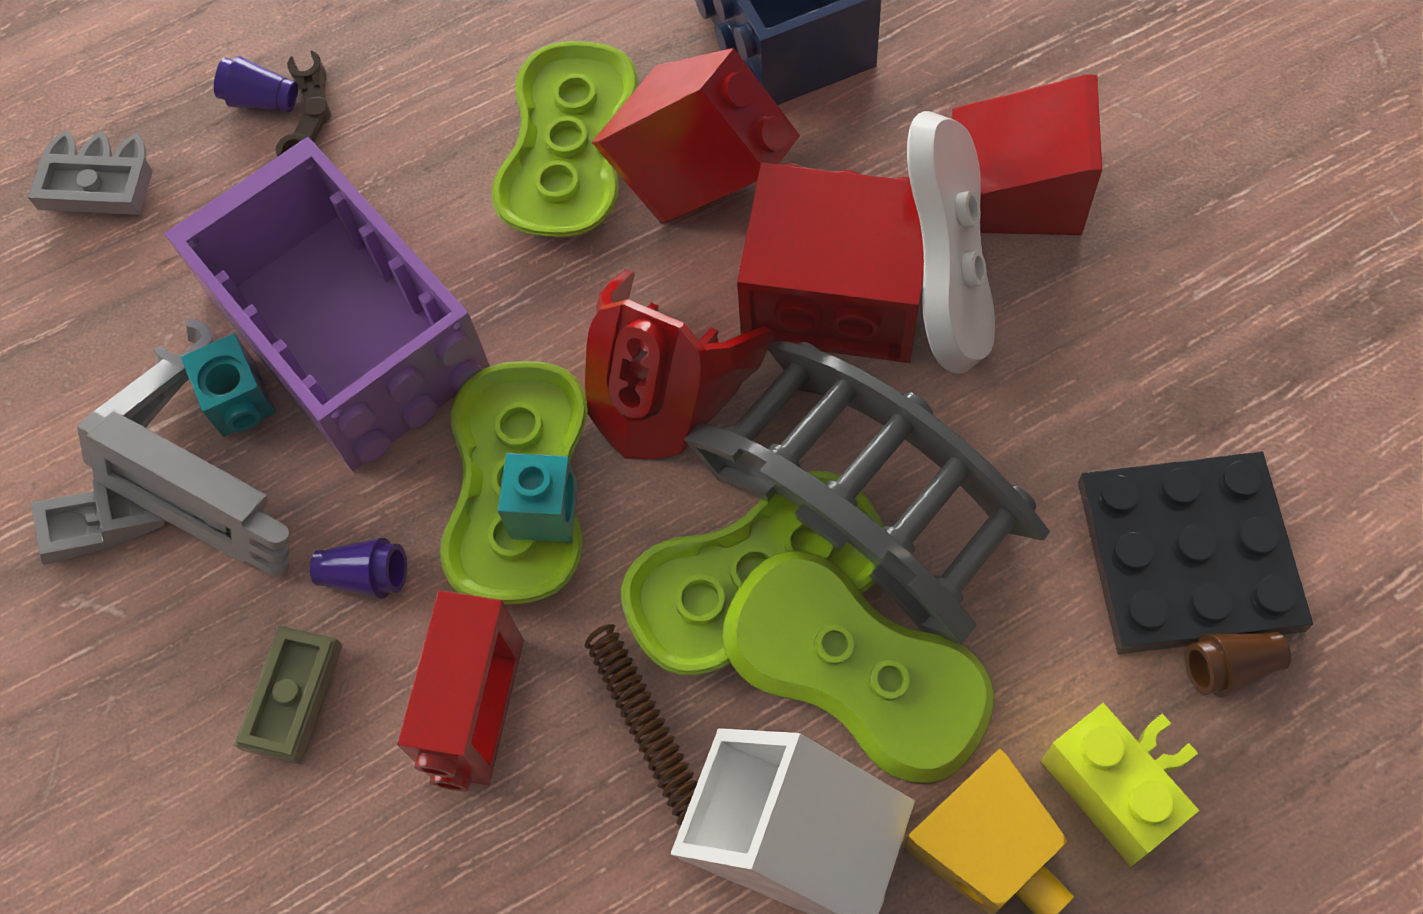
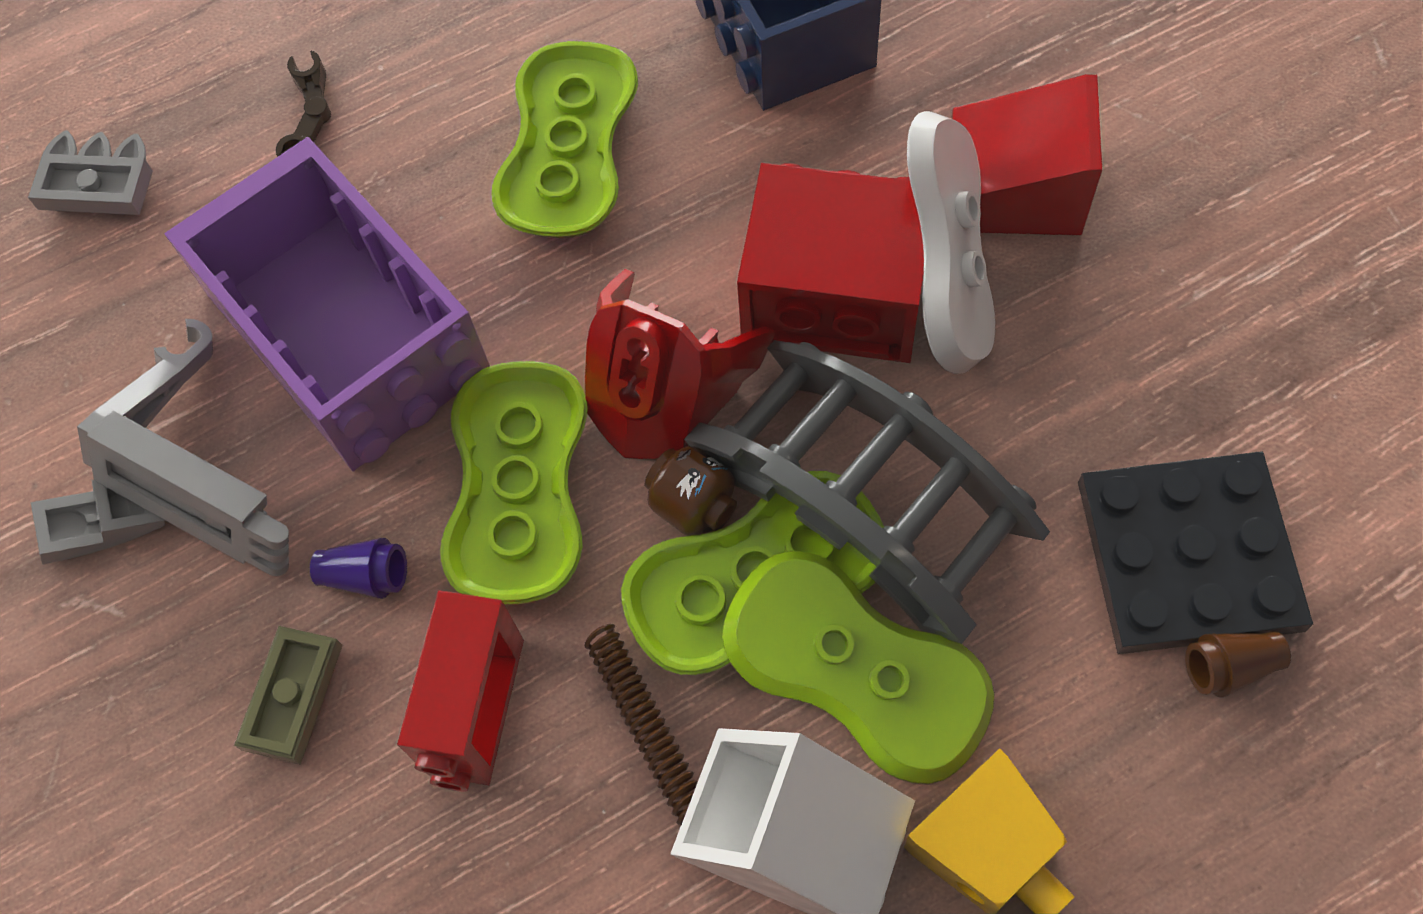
teal brick [180,333,276,437] -> none
dark purple cone [214,55,298,112] -> none
teal brick [498,453,579,543] -> none
red slope [592,48,800,223] -> none
neon yellow brick [1041,703,1200,867] -> none
none -> reddish brown head [644,446,737,536]

